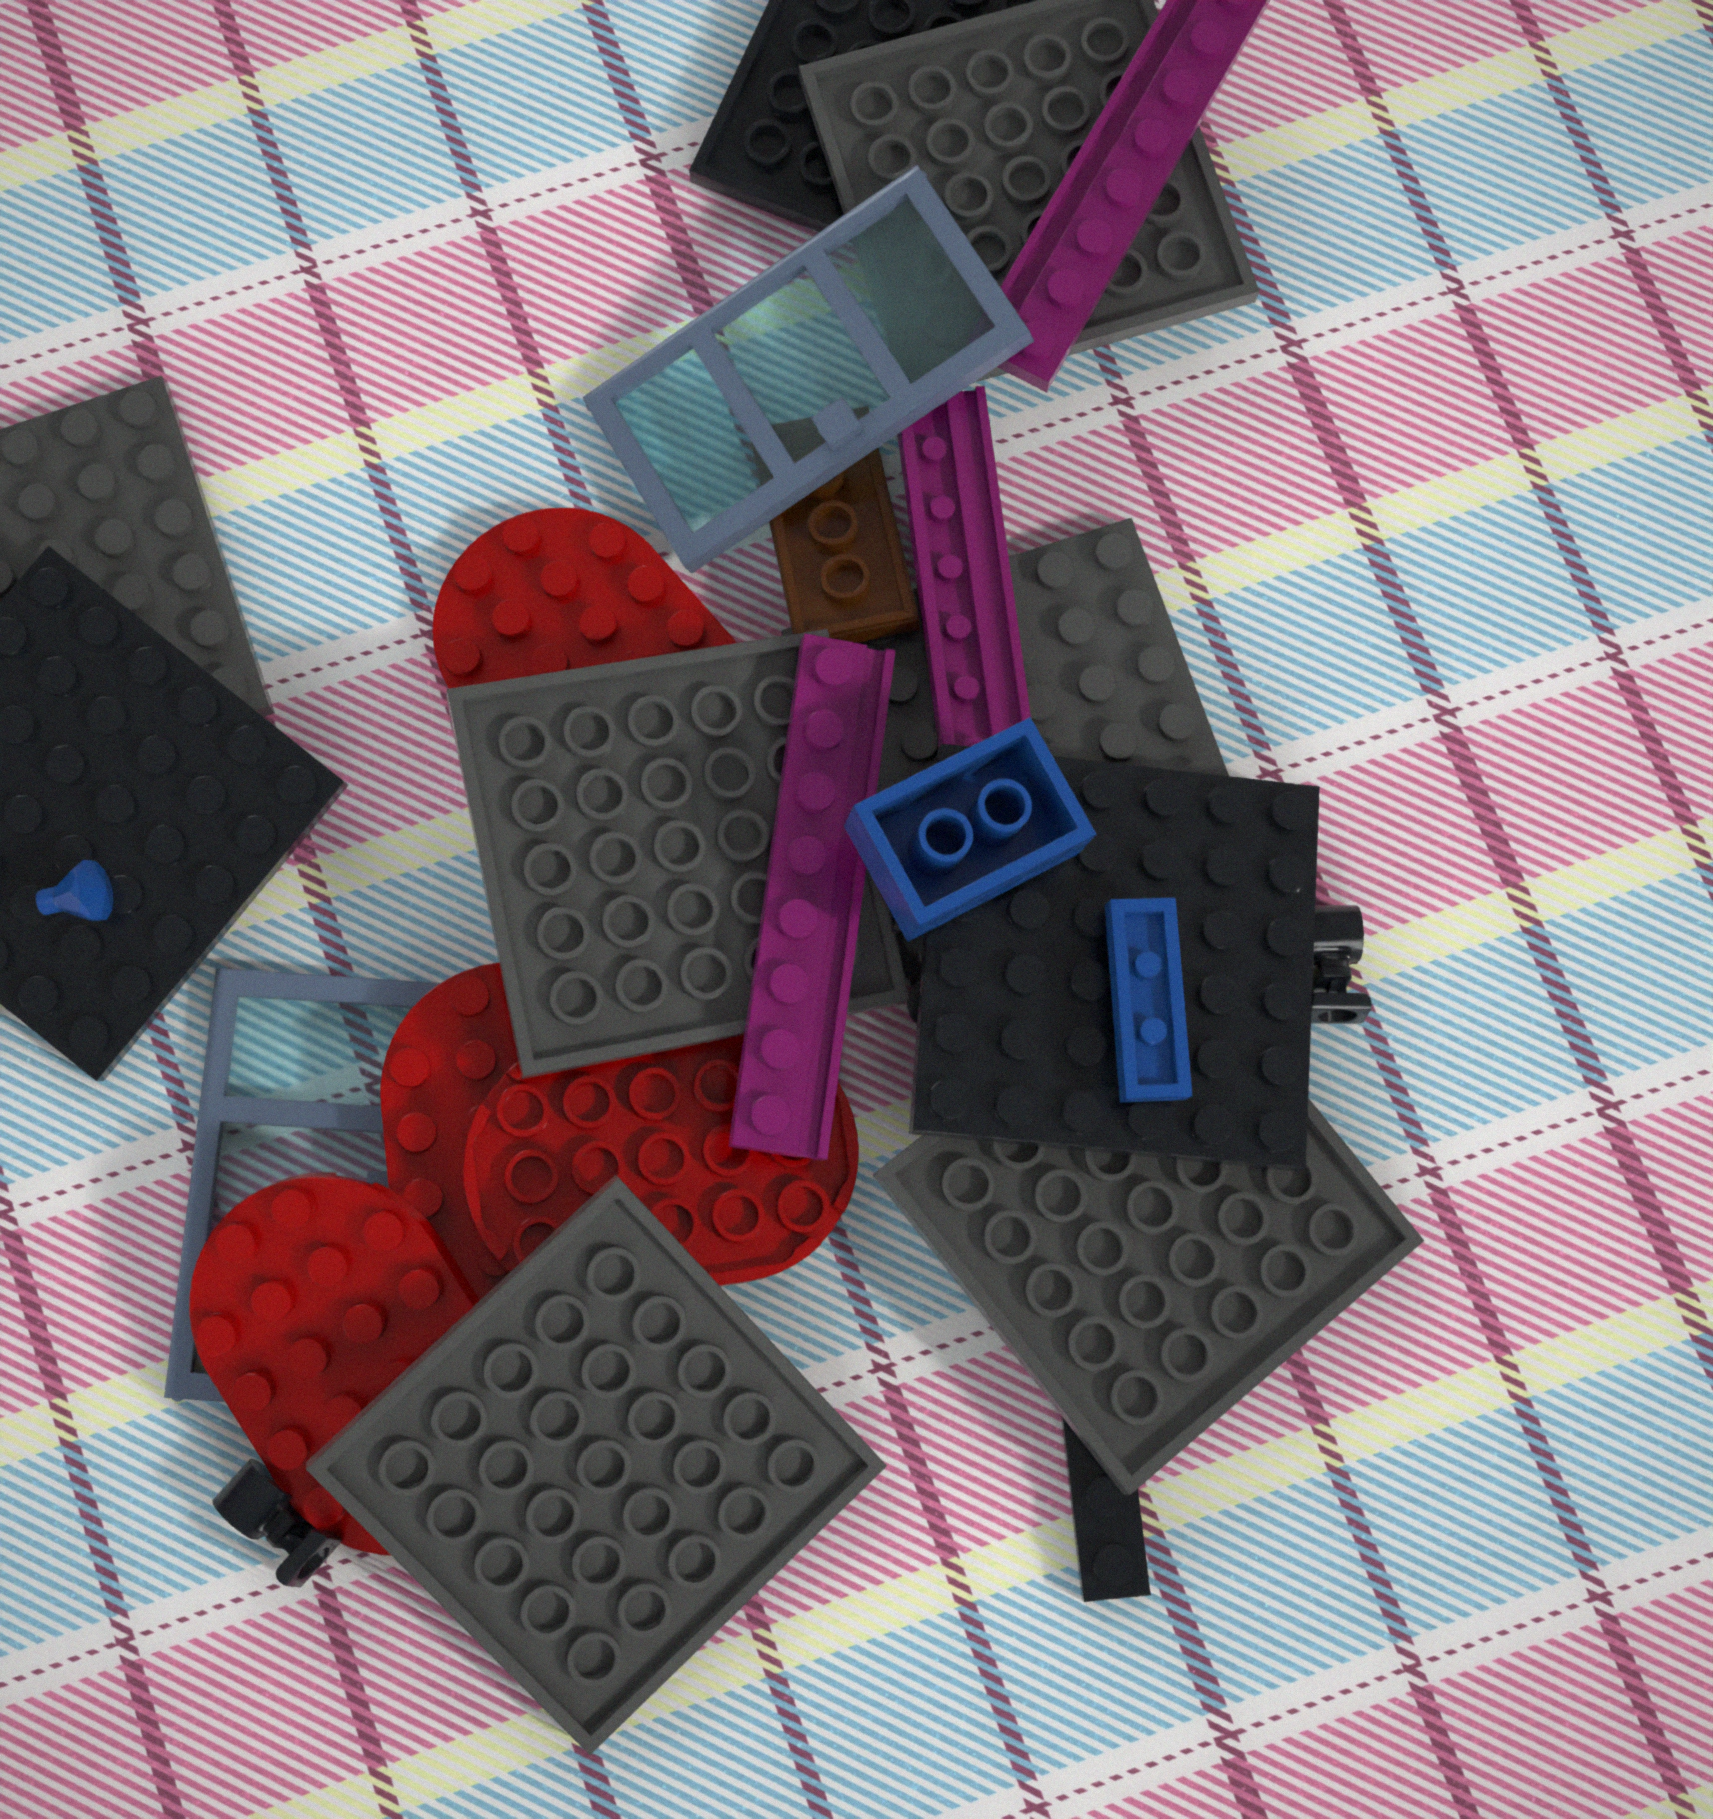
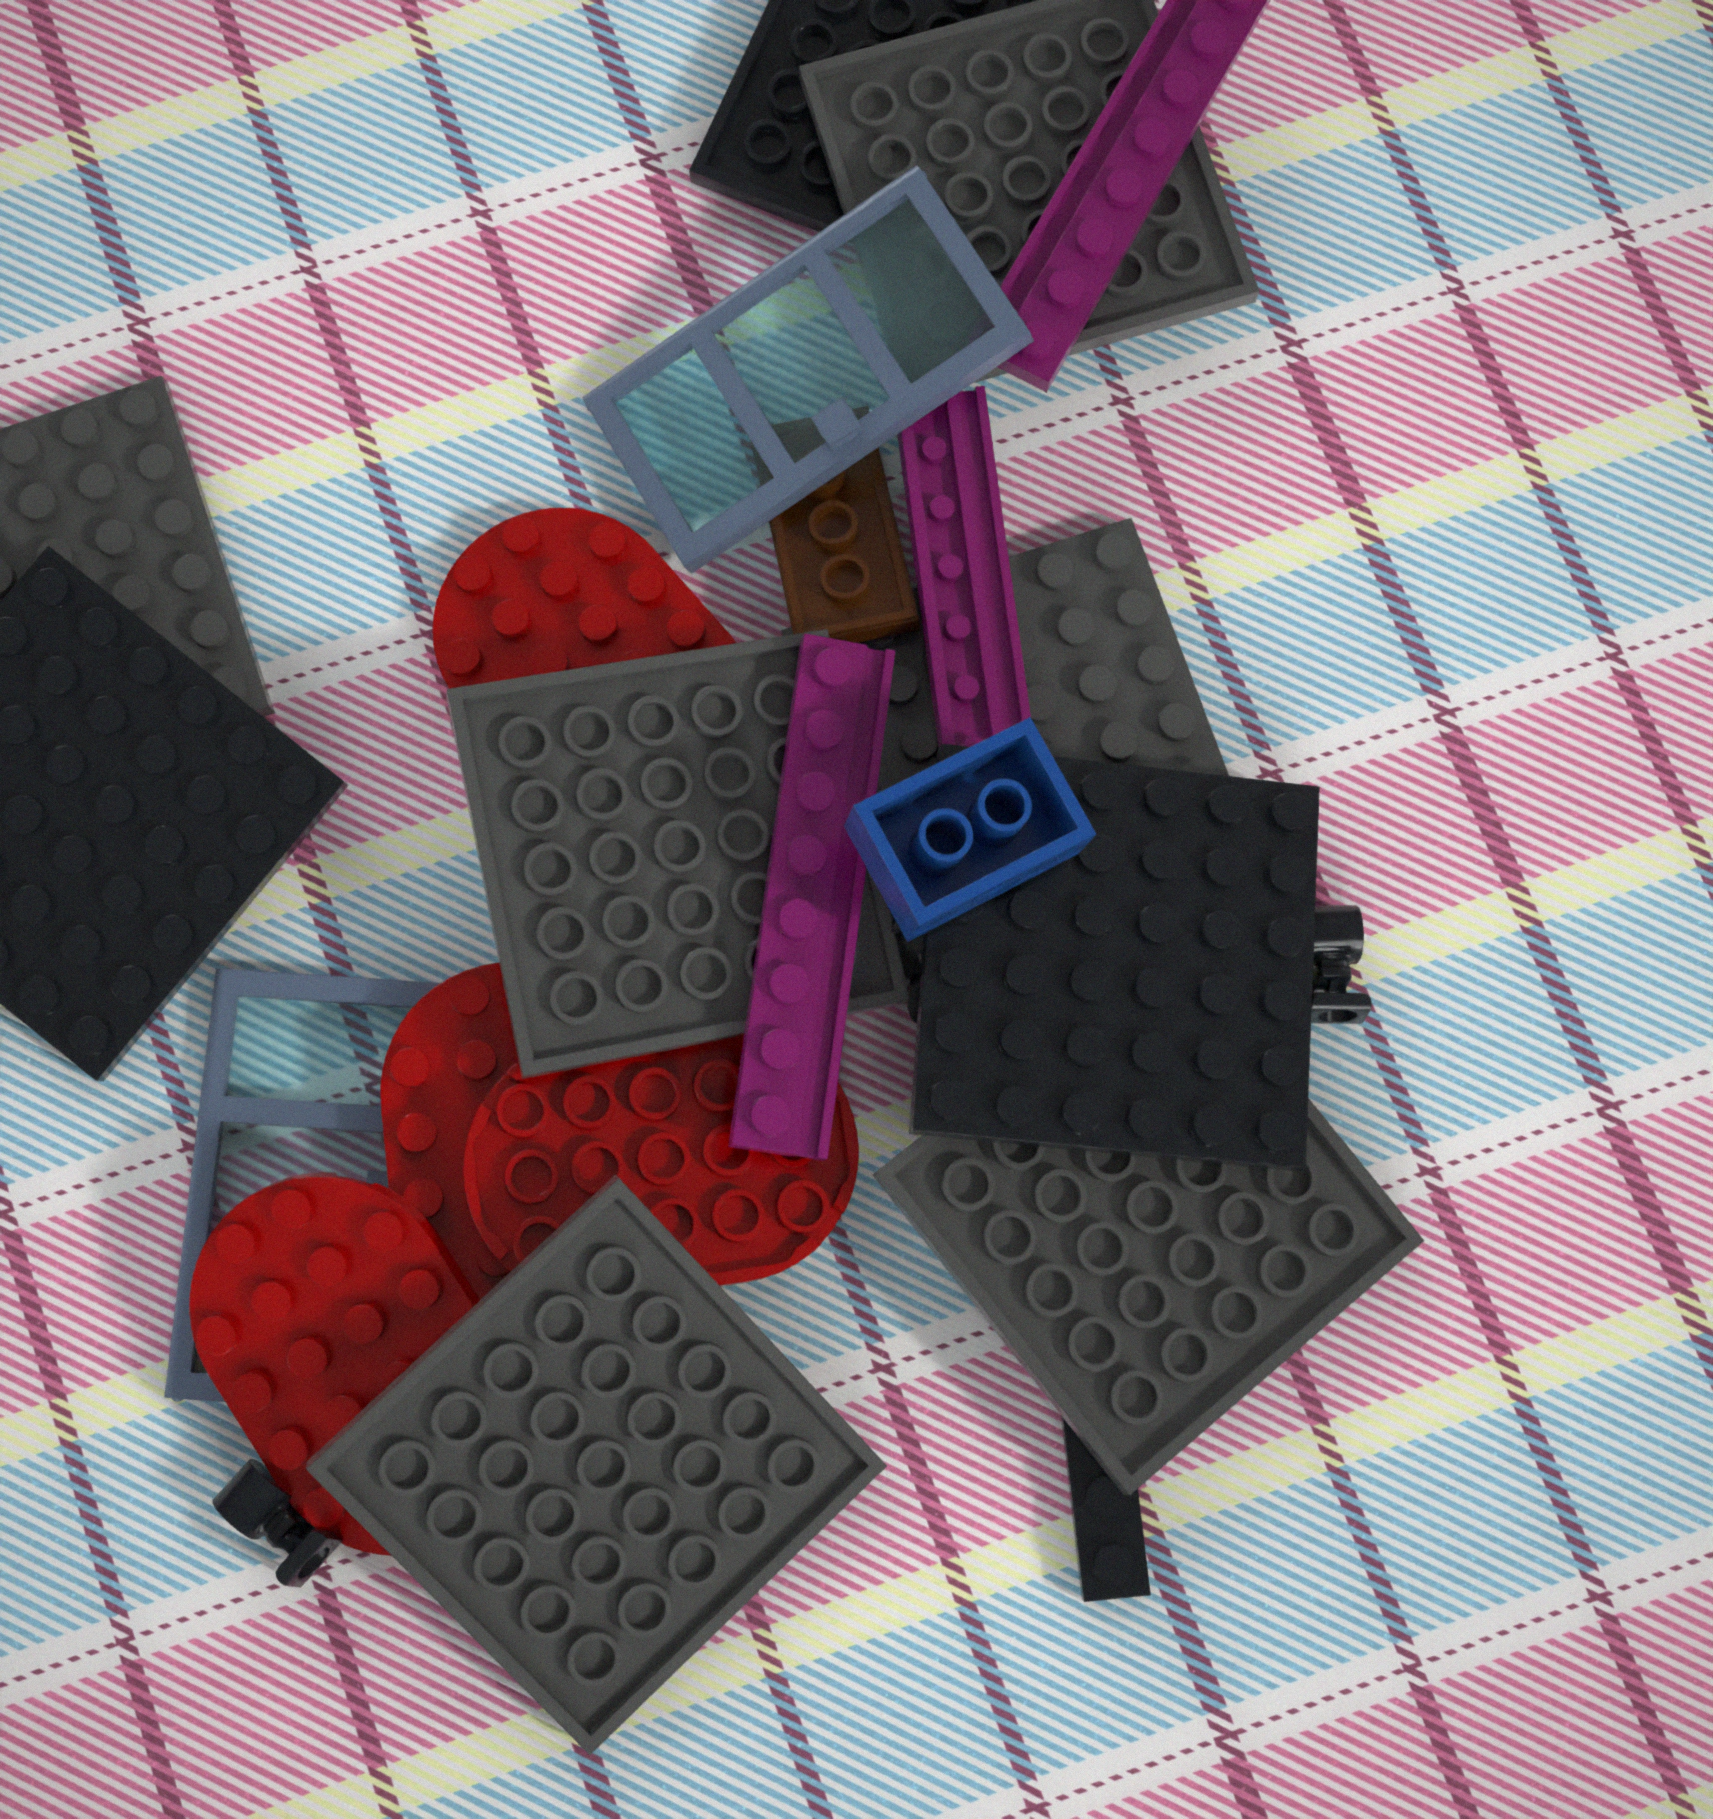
blue rock [36,860,113,921] -> none
blue plate [1104,898,1192,1103] -> none

